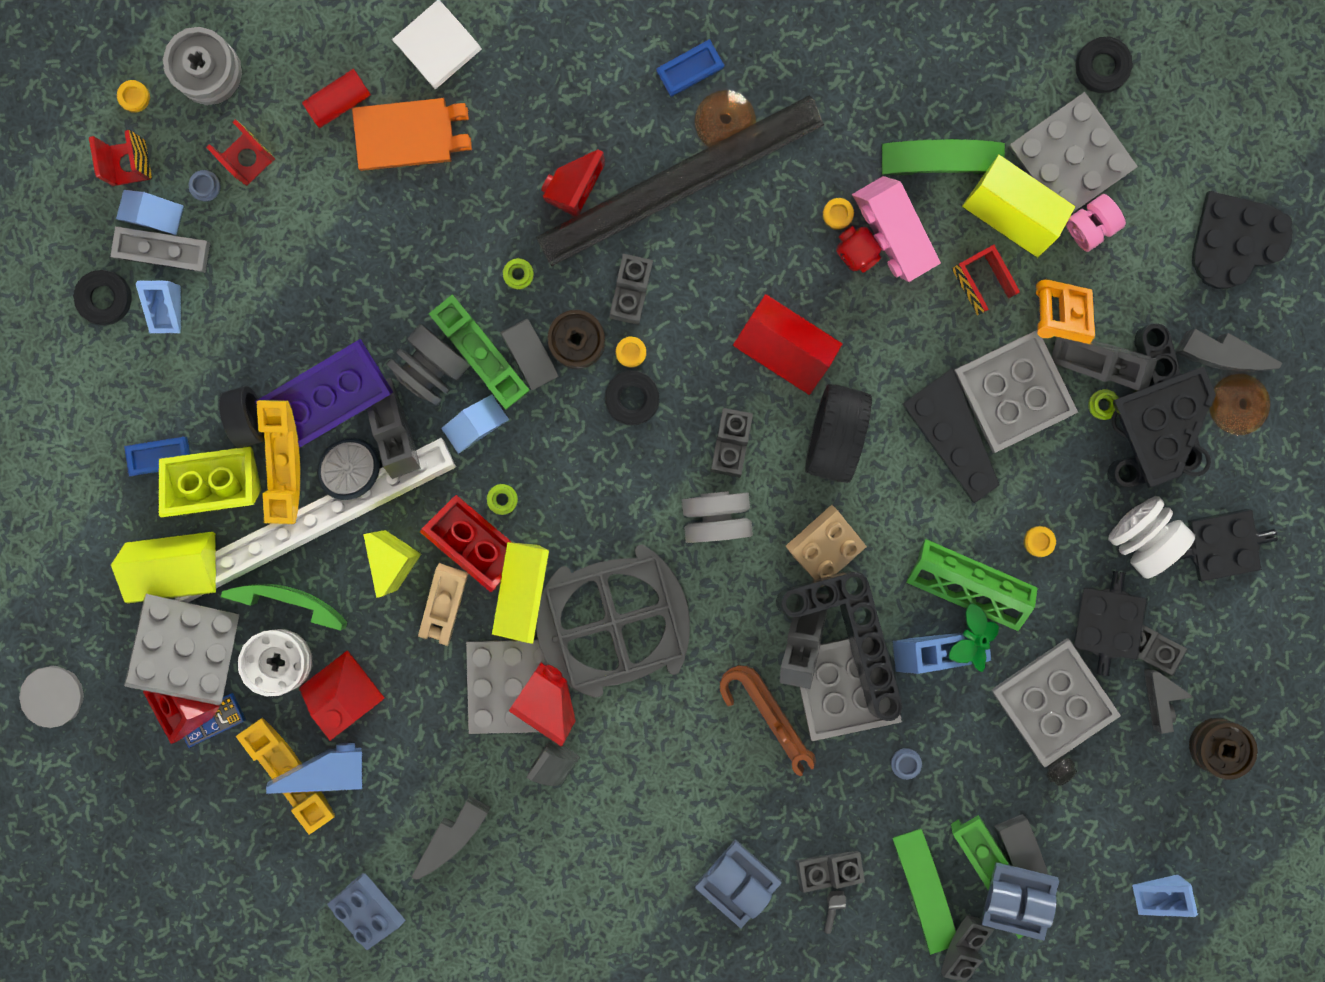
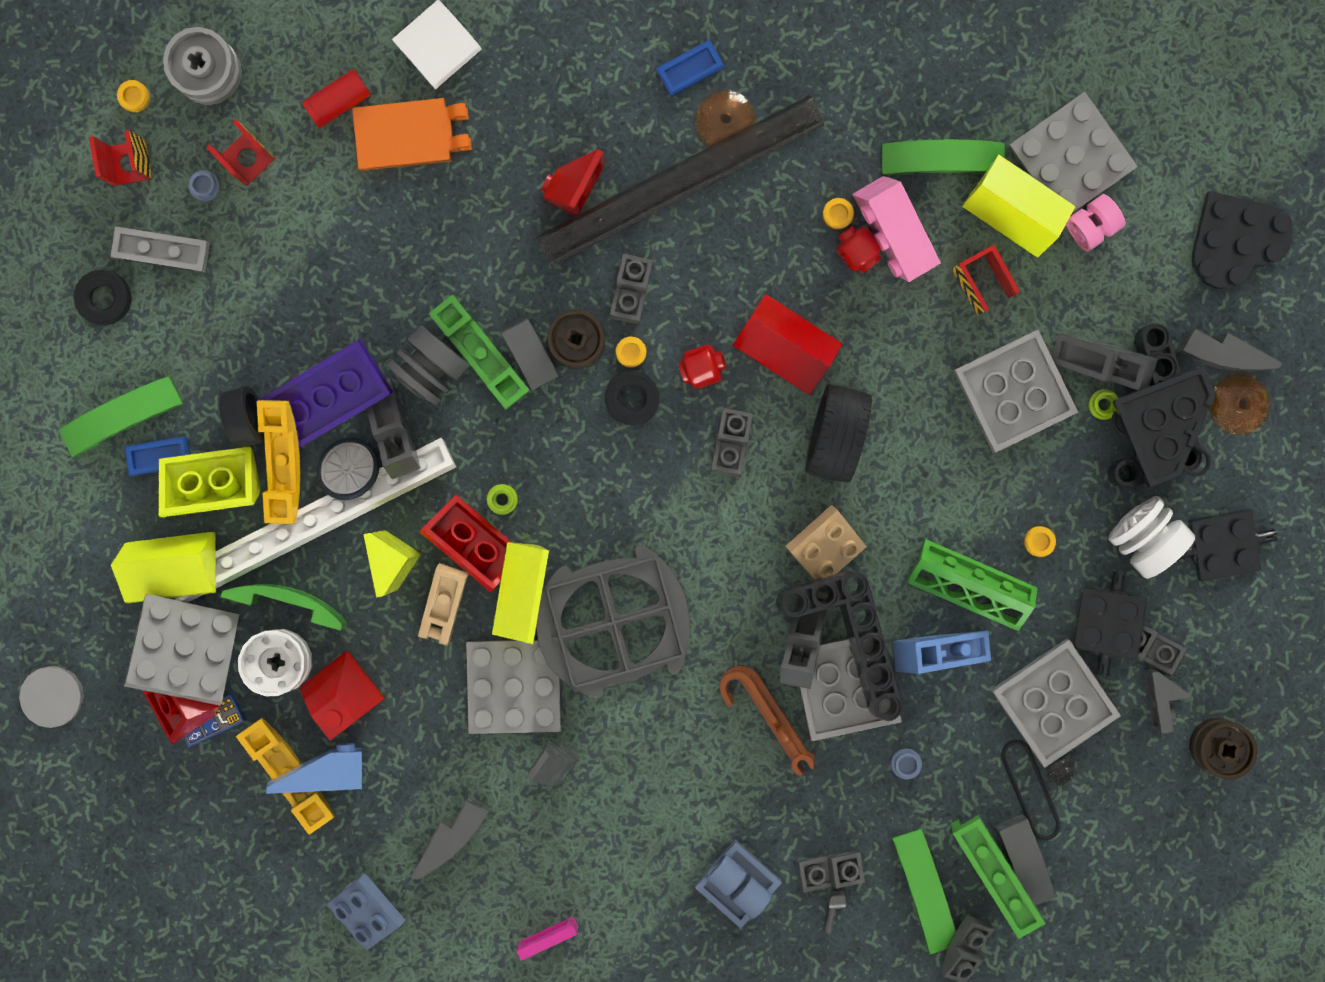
light blue slope [116,190,184,235] -> none
light blue slope [136,281,181,333] -> none
light blue slope [441,395,509,454] -> none
lime plate [503,258,534,290] -> none
slope [509,663,576,747] -> none
light grey wheel [681,491,753,543] -> none
black wing [902,368,1000,503] -> none
green piece [948,603,999,672] -> none
sand blue plate [981,862,1059,941] -> none
light orange plate [1036,280,1095,344] -> none
black tyre [1076,36,1133,93] -> none
light blue slope [1132,875,1198,917] -> none
none -> bright green slope [59,376,183,457]
none -> dark pink tile [517,917,578,961]
none -> red head [679,344,727,389]
none -> black piece [1001,740,1061,840]

